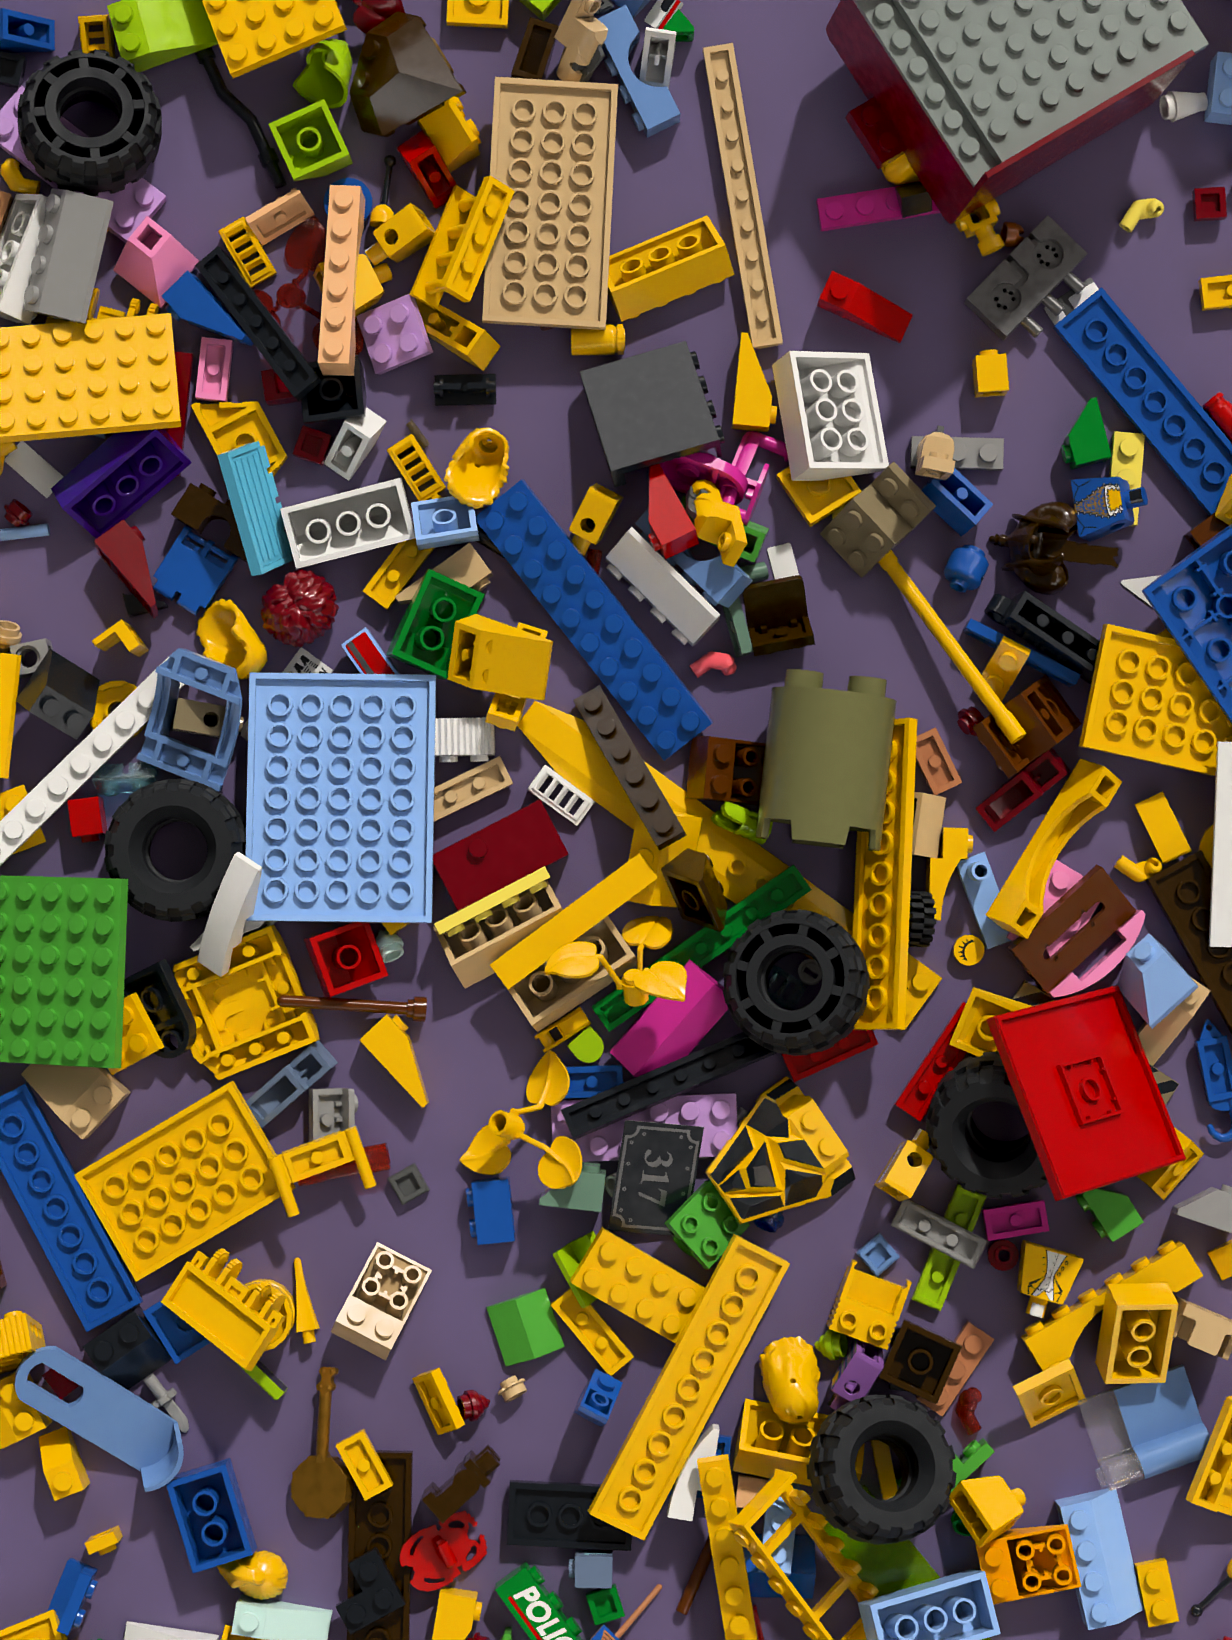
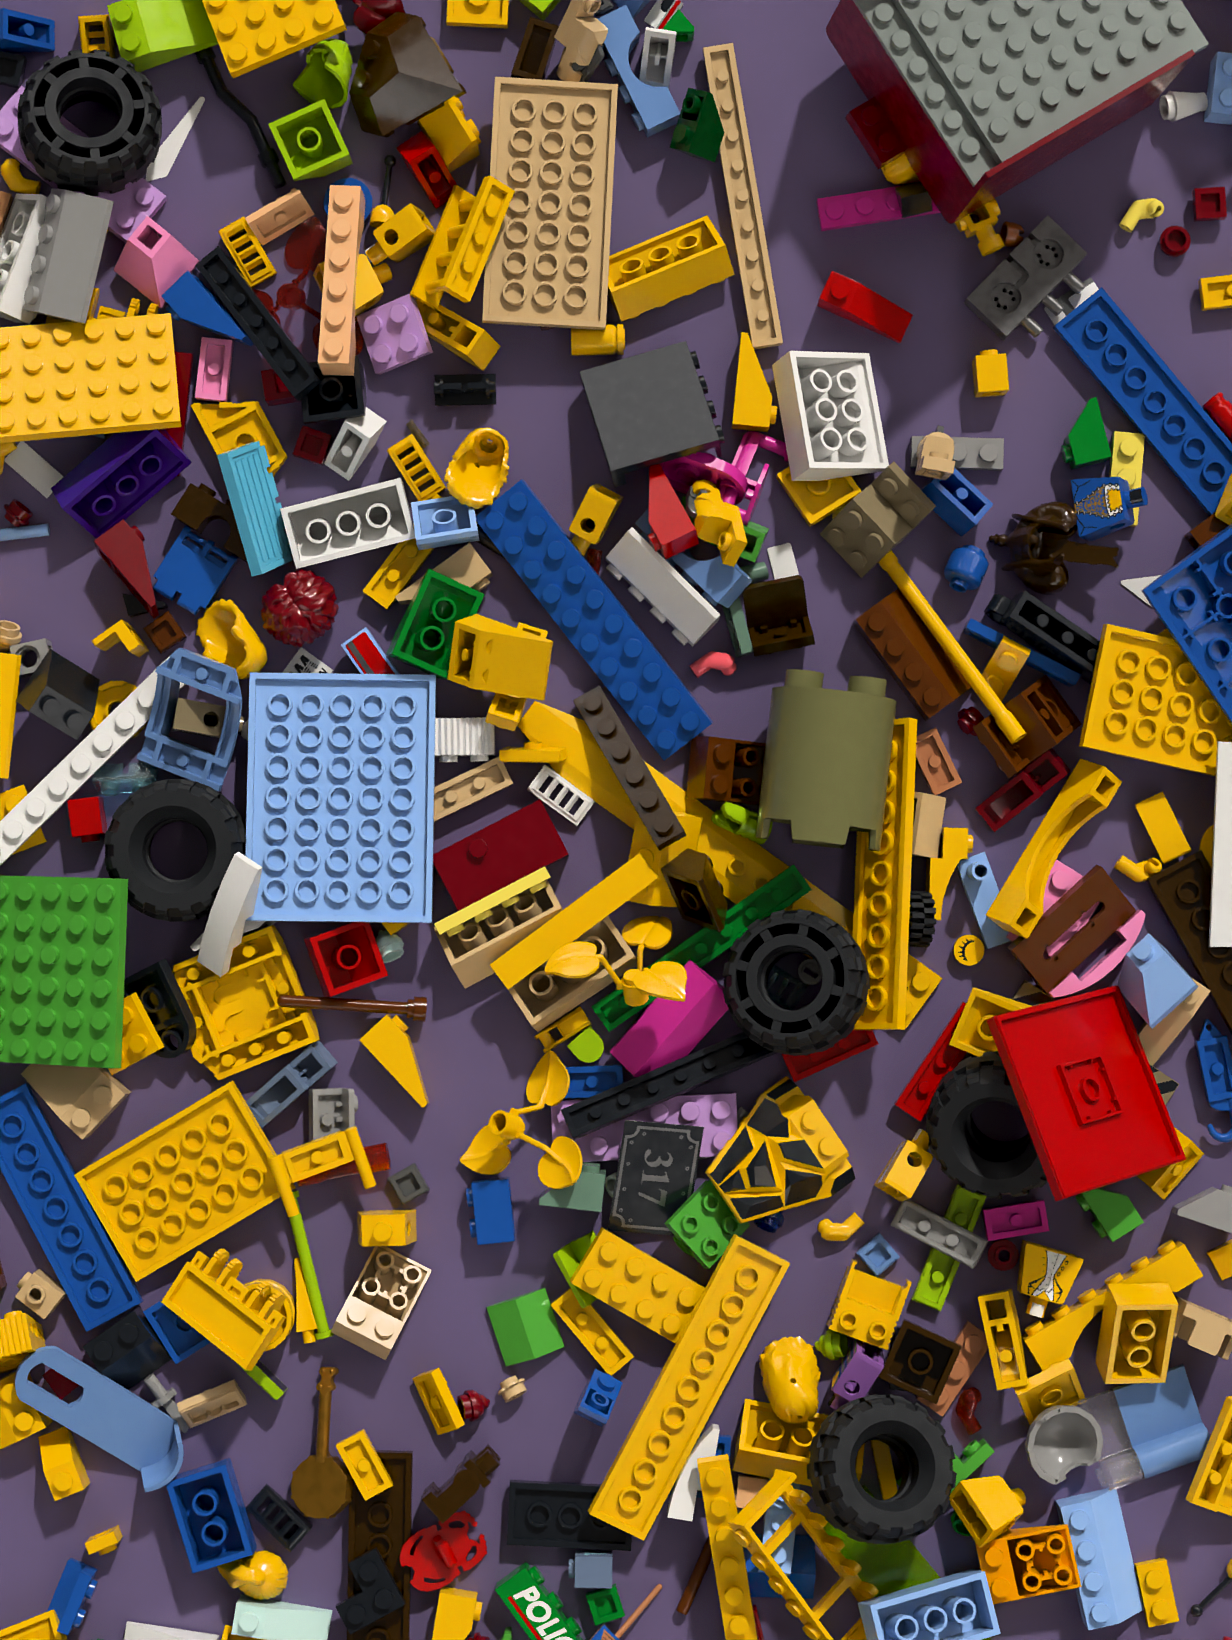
none -> tan brick [15,1269,66,1320]
none -> reddish brown tile [143,611,187,654]
none -> white sticker [145,97,205,182]
none -> tan plate [177,1379,247,1428]
none -> black slope [246,1484,313,1552]
none -> lime bar [281,1190,334,1340]
none -> yellow torso [357,1209,417,1247]
none -> yellow plate [499,741,567,763]
none -> dark green slope [670,88,724,162]
none -> yellow arm [817,1212,865,1241]
none -> reddish brown slope [853,588,971,721]
none -> yellow slope [978,1289,1029,1390]
none -> light grey cylinder [1025,1405,1103,1485]
none -> dark red plate [1159,226,1191,257]

